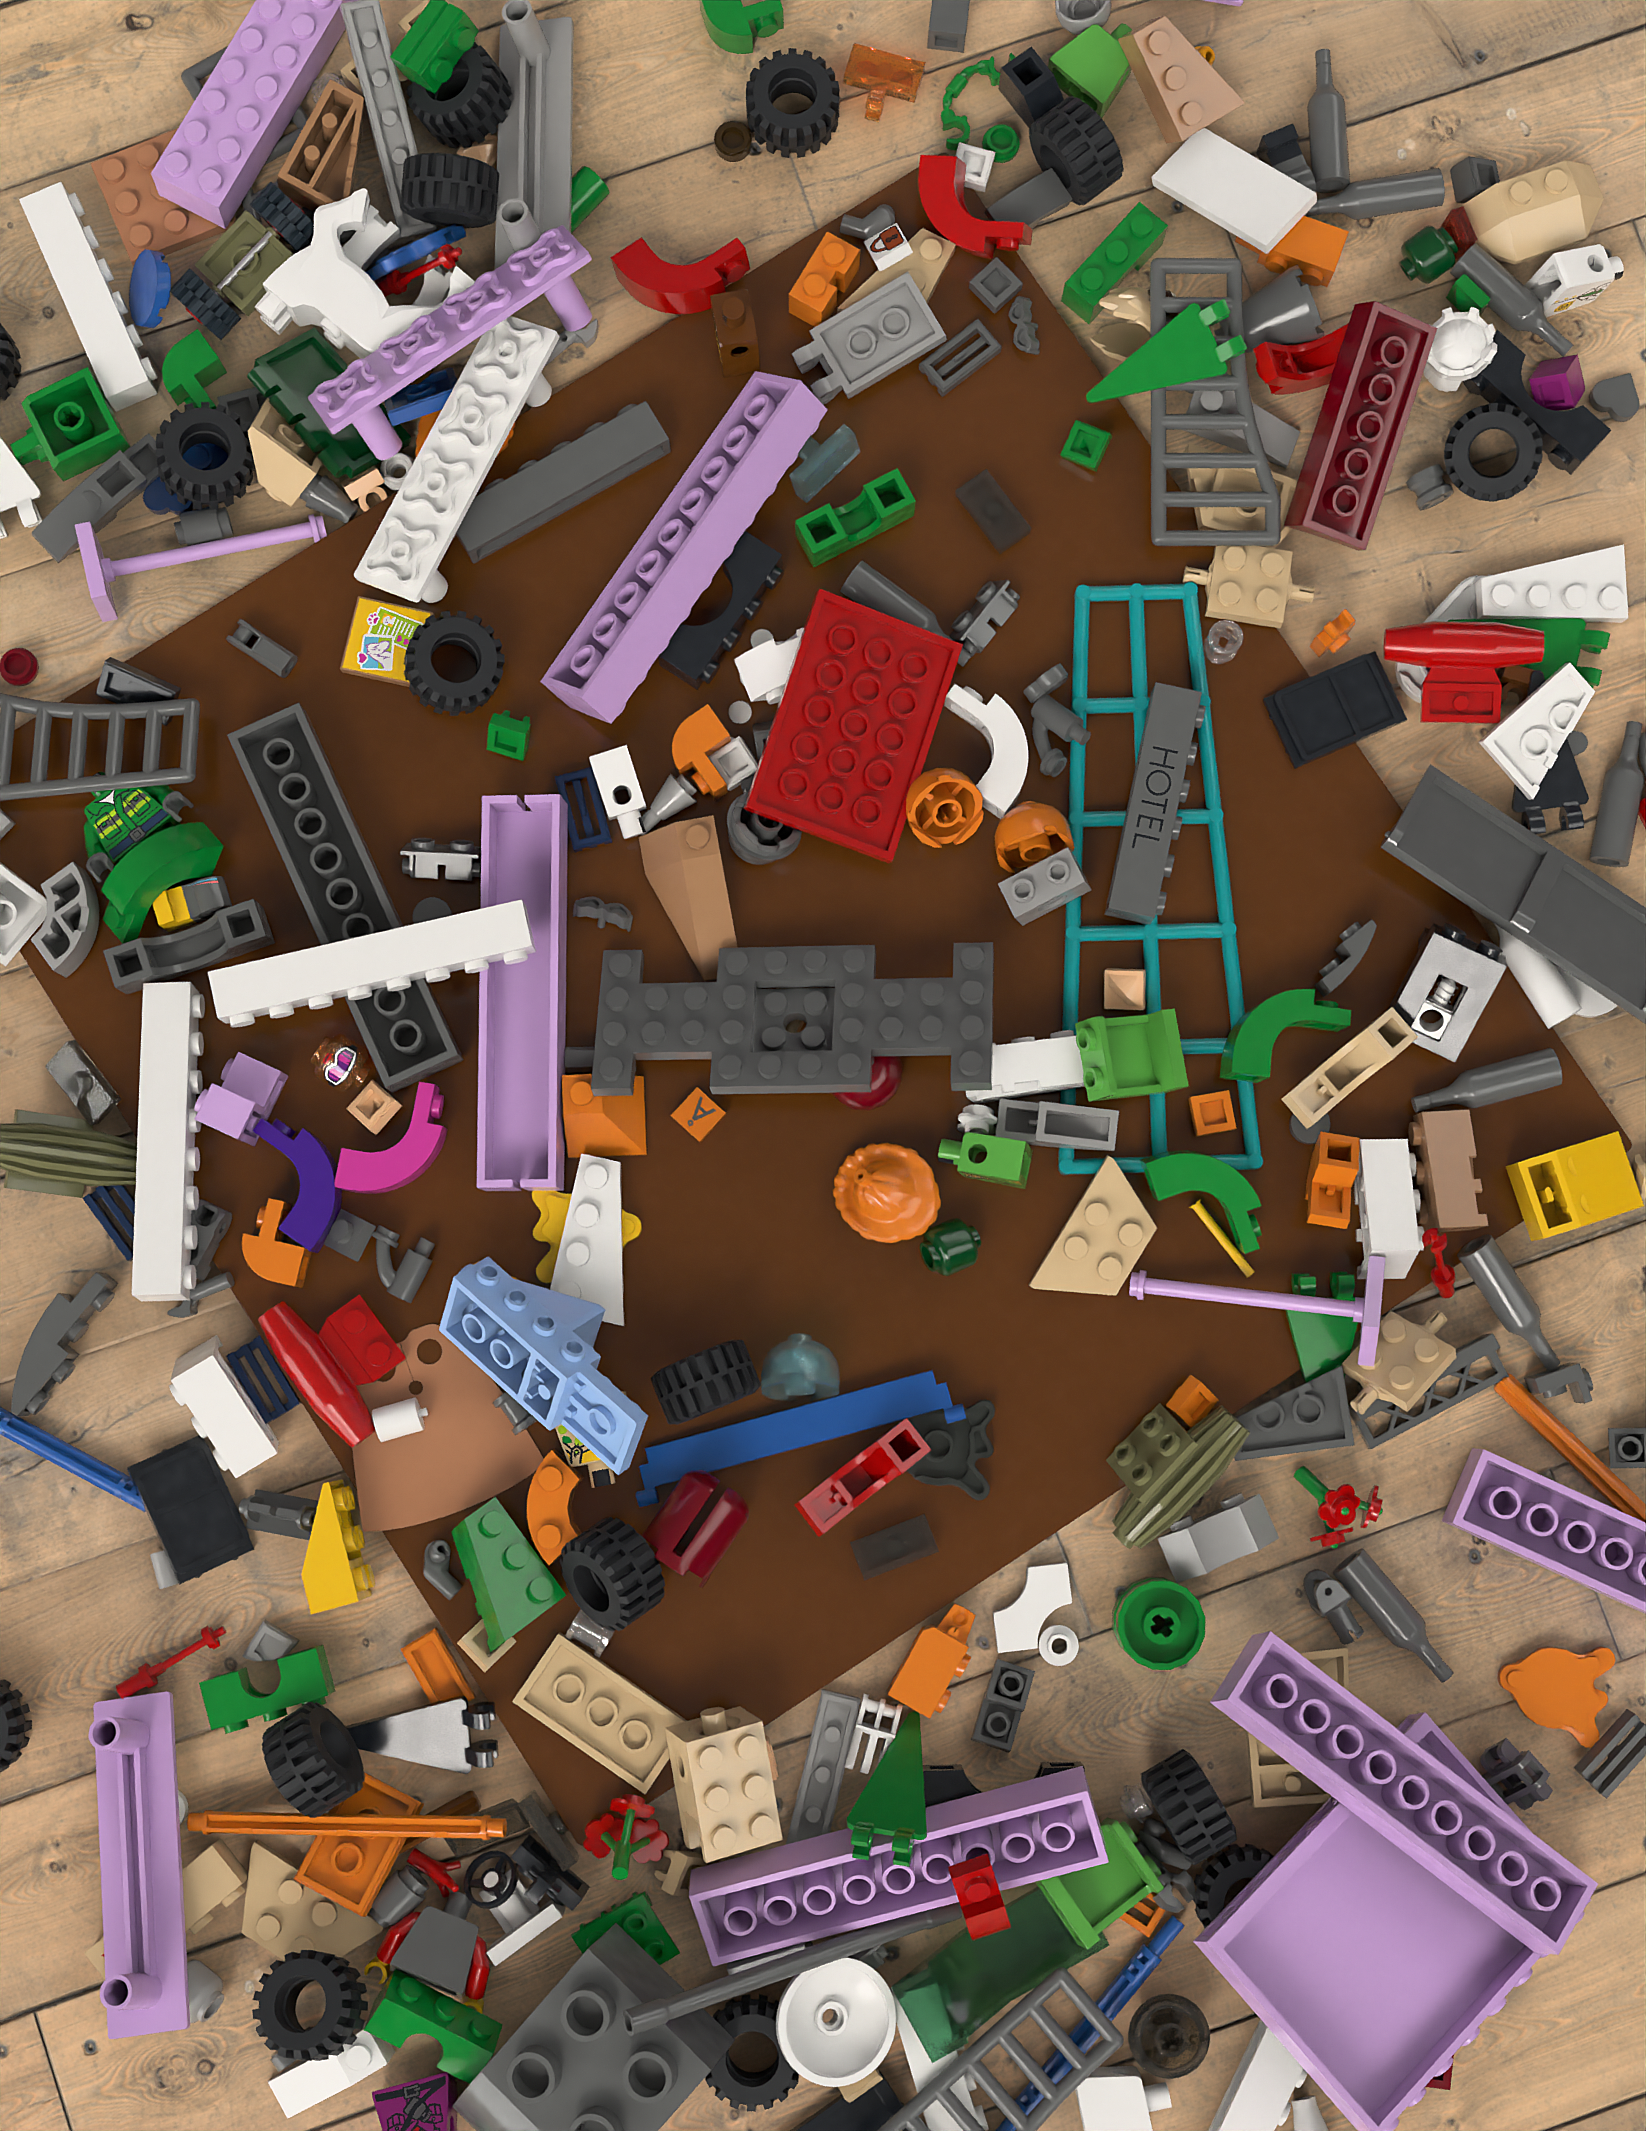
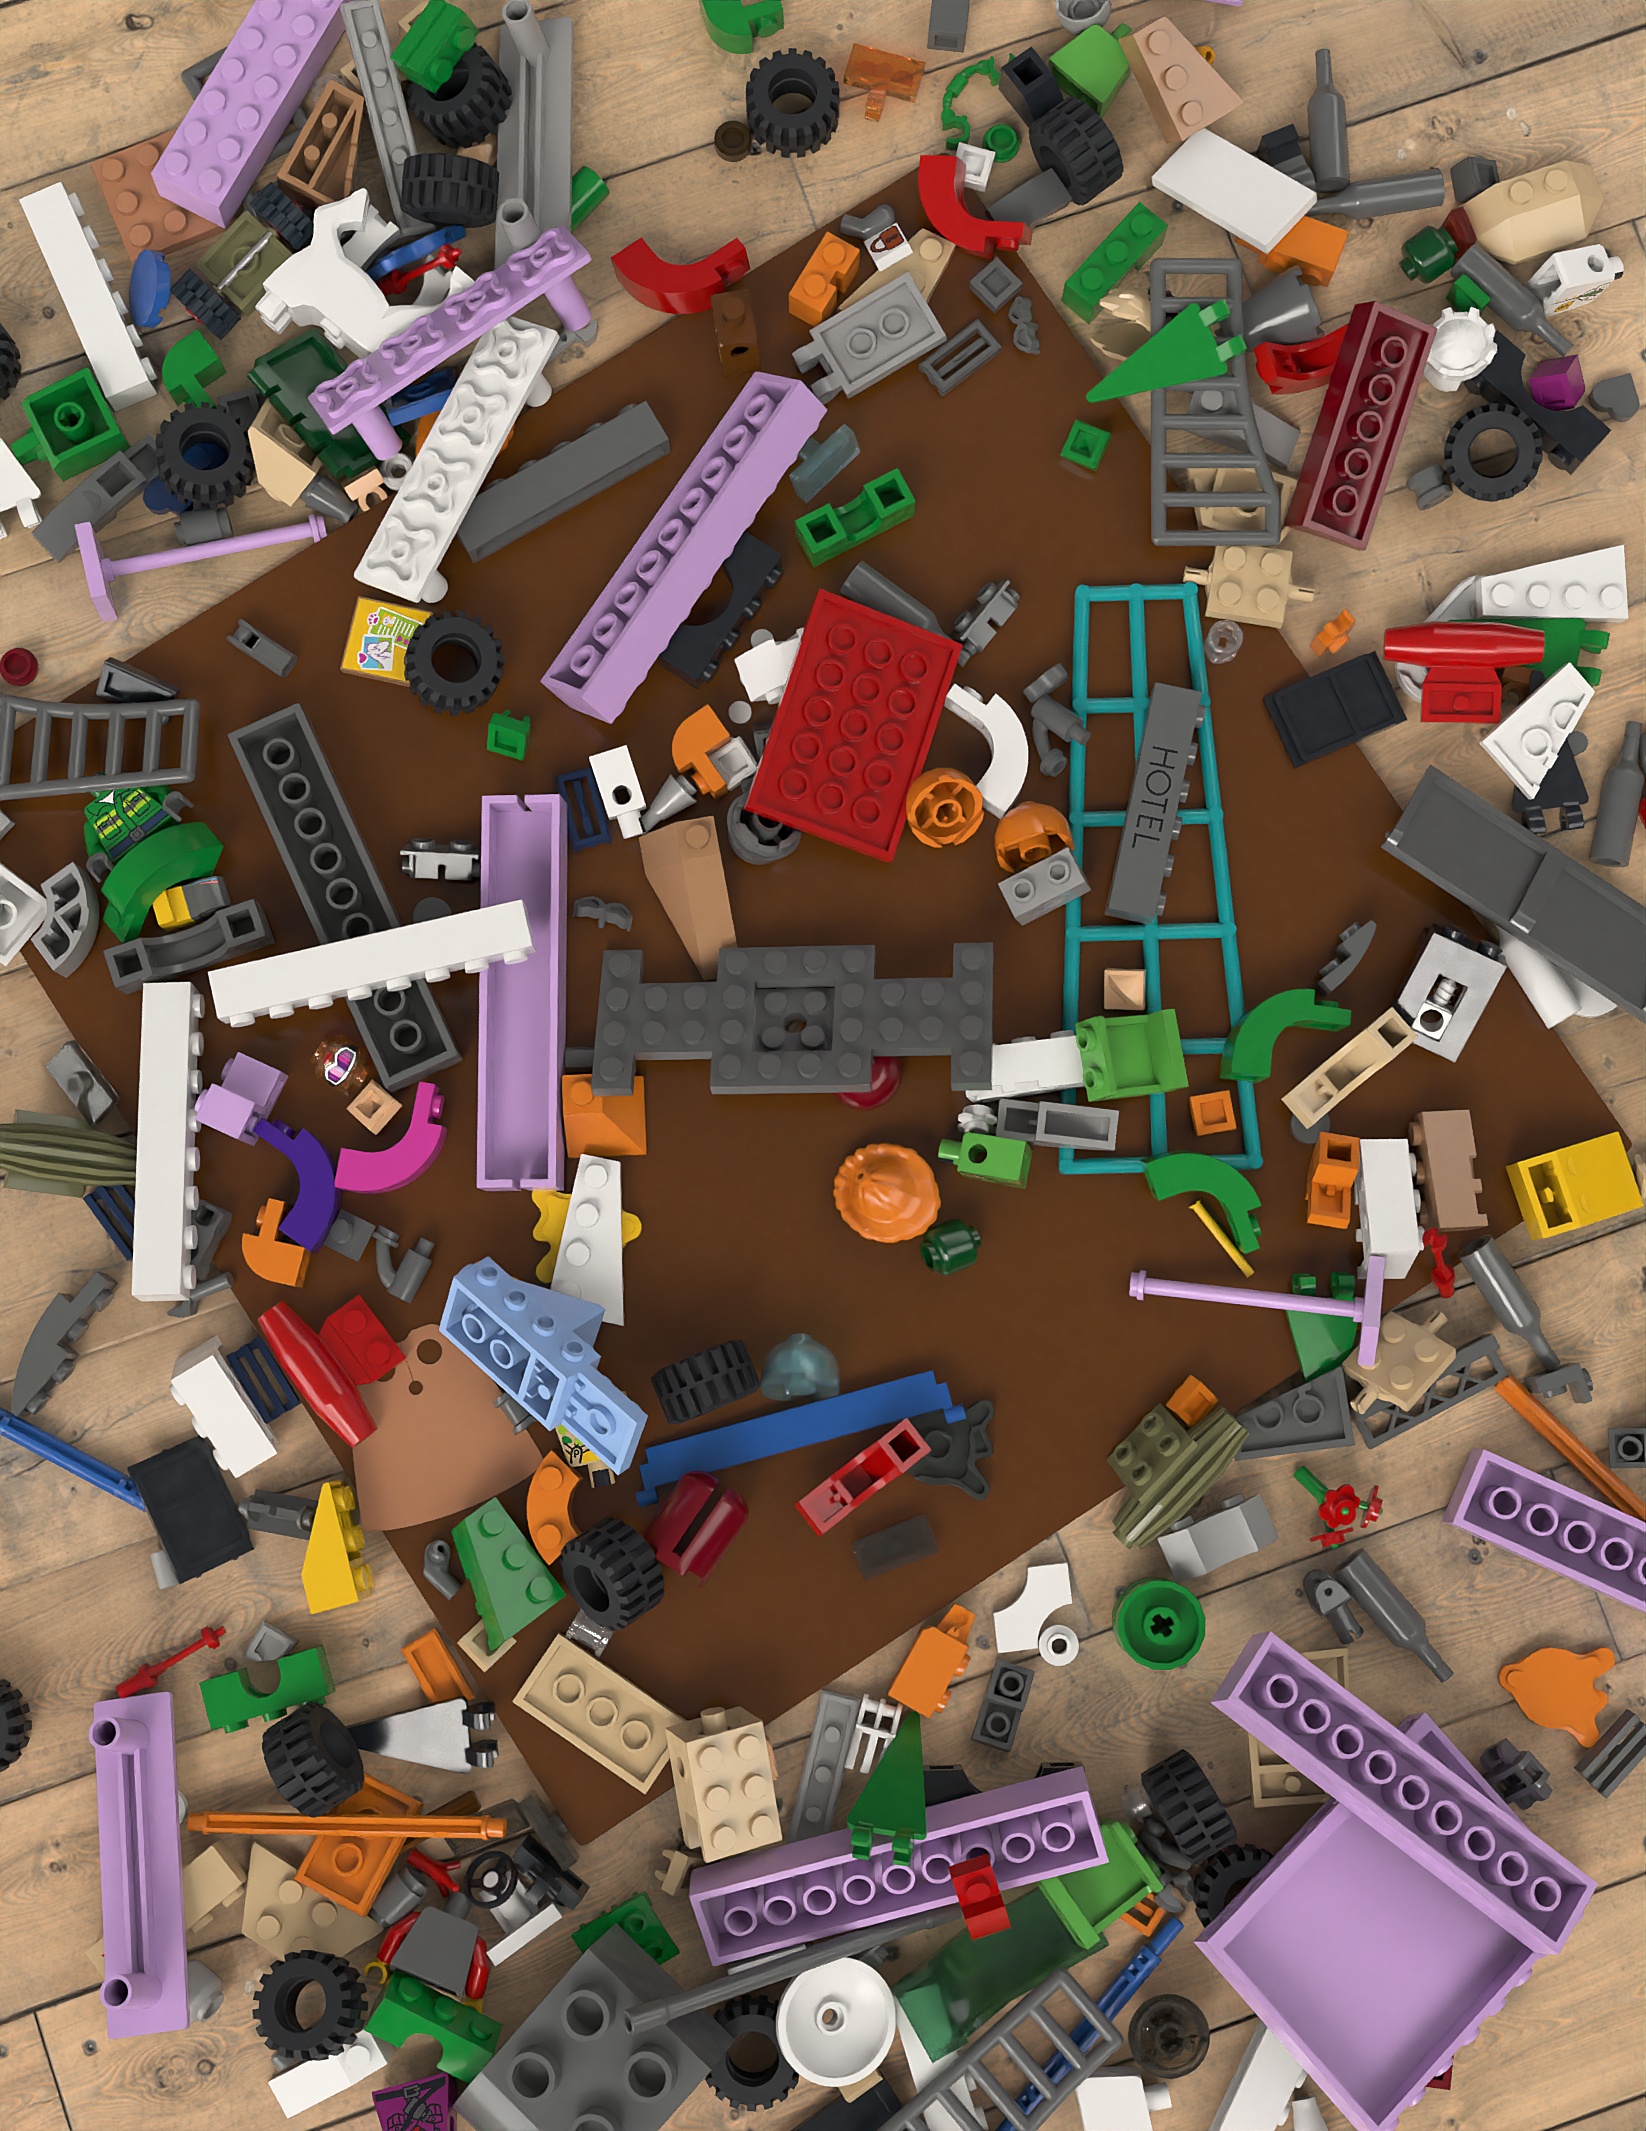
white piece [372,1397,428,1442] -> none
red plant [583,1794,669,1880] -> none
orange tile [671,1087,726,1143] -> none
clear smoke plate [955,469,1032,554] -> none
tan wing [1028,1155,1157,1296] -> none
dark grey piece [1411,1048,1563,1112] -> none

